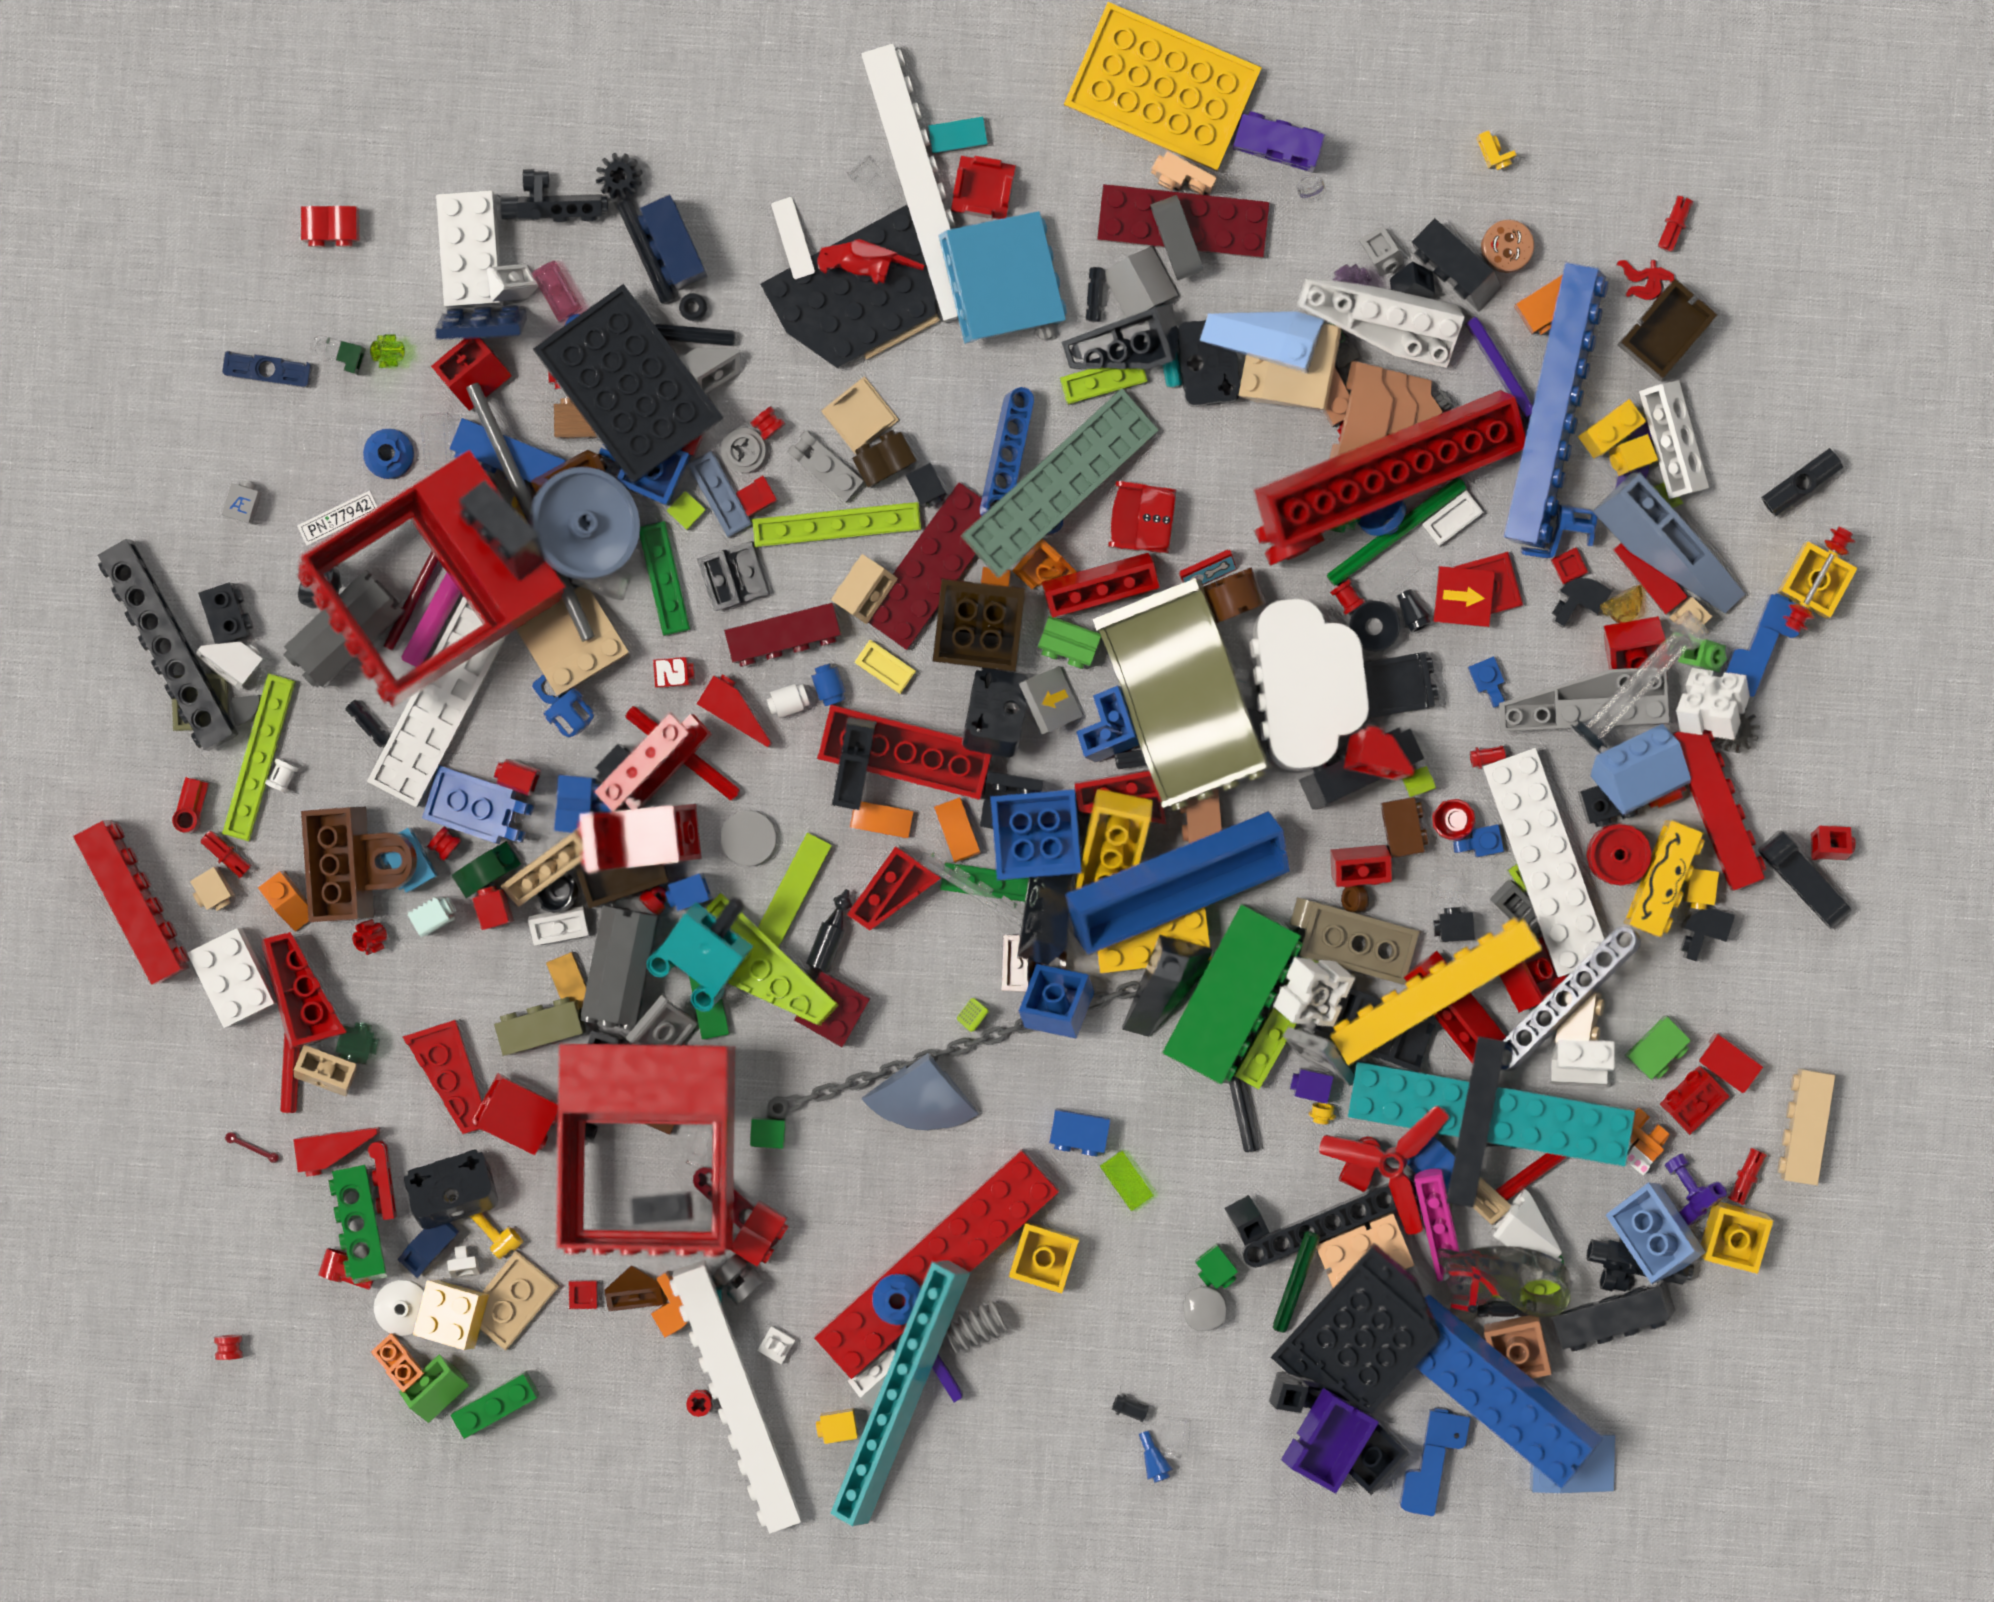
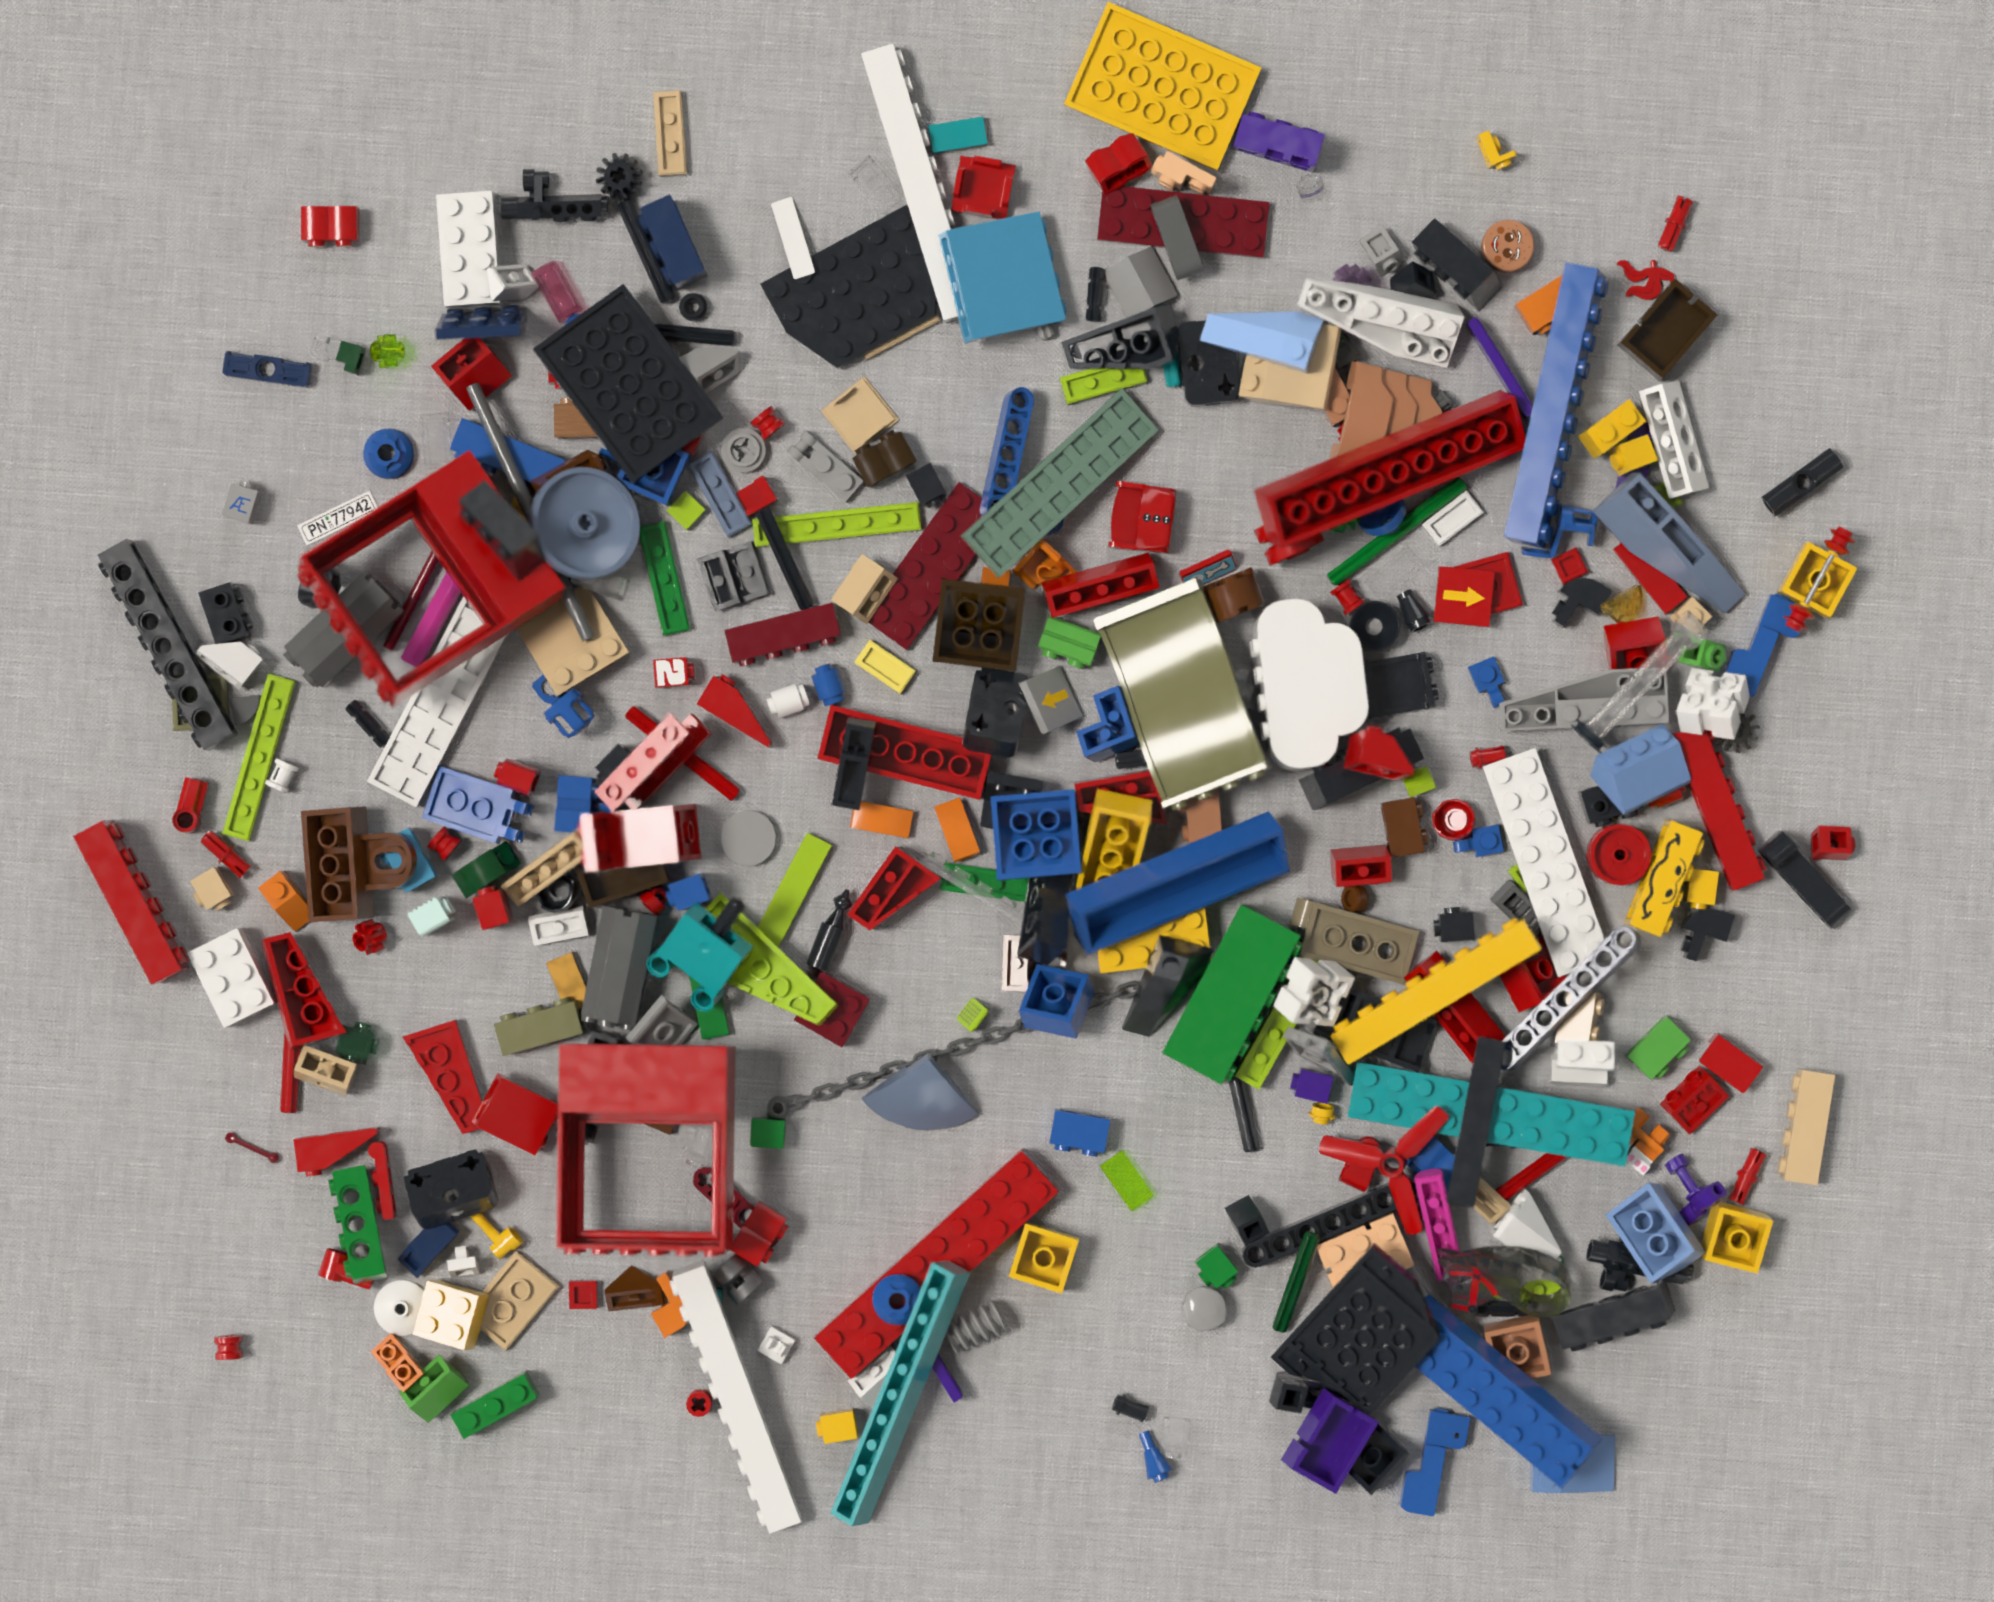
black brick [630,1191,694,1226] -> none
red animal [817,239,925,284] -> none
none -> tan tile [653,90,687,177]
none -> black axle [756,506,813,610]
none -> red brick [1085,133,1152,194]

